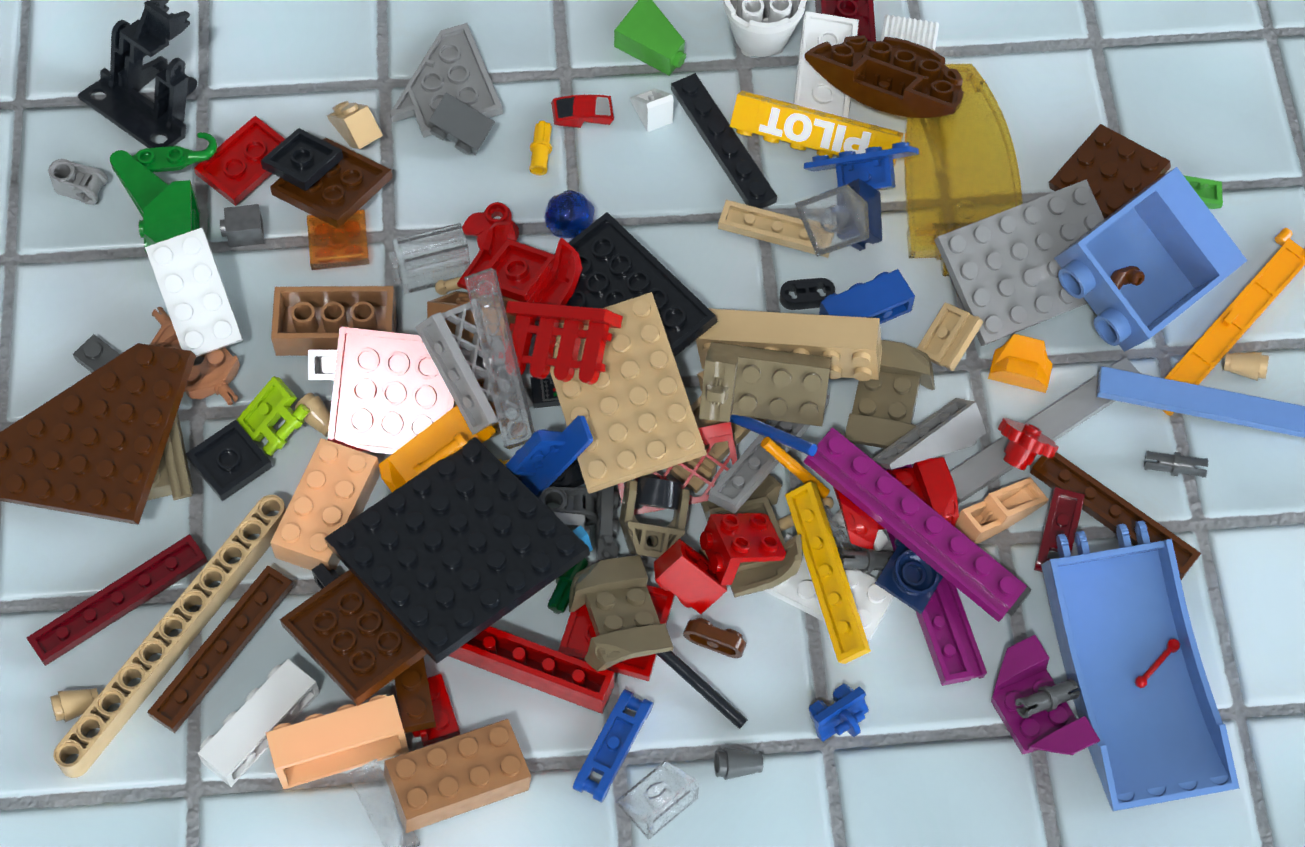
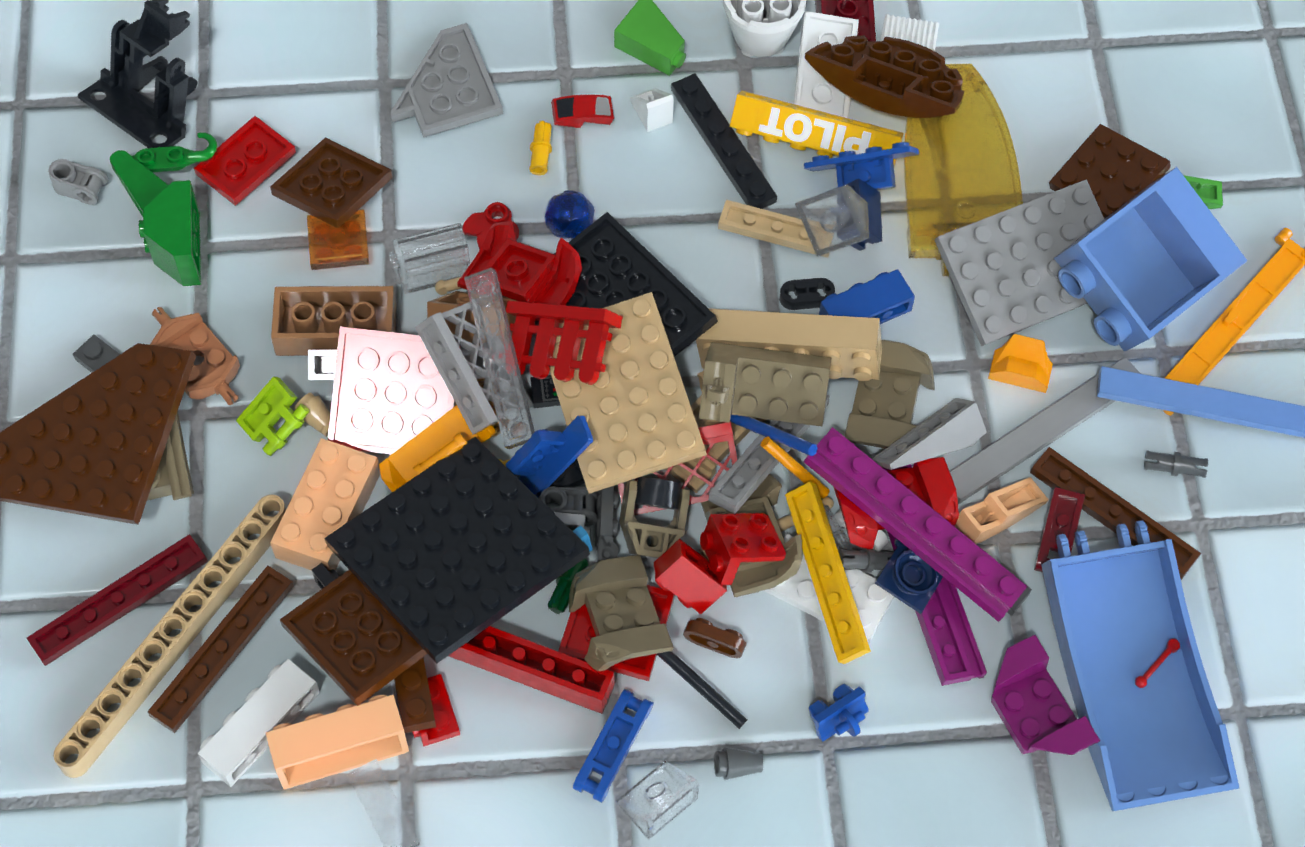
tan cone [50,688,98,722] -> none
white plate [145,228,243,357] -> none
black plate [186,420,272,501] -> none
flat silver brick [220,204,265,248] -> none
black plate [261,128,343,191] -> none
tan slope [327,101,383,149] -> none
medium nougat brick [384,719,531,833] -> none
dark grey brick [427,93,495,155] -> none
tan plate [917,302,983,371] -> none
red plant [998,418,1059,470] -> none
dark grey pin [1015,679,1080,718] -> none
reddish brown arm [1110,266,1145,290] -> none
tan cone [1224,352,1269,381] -> none

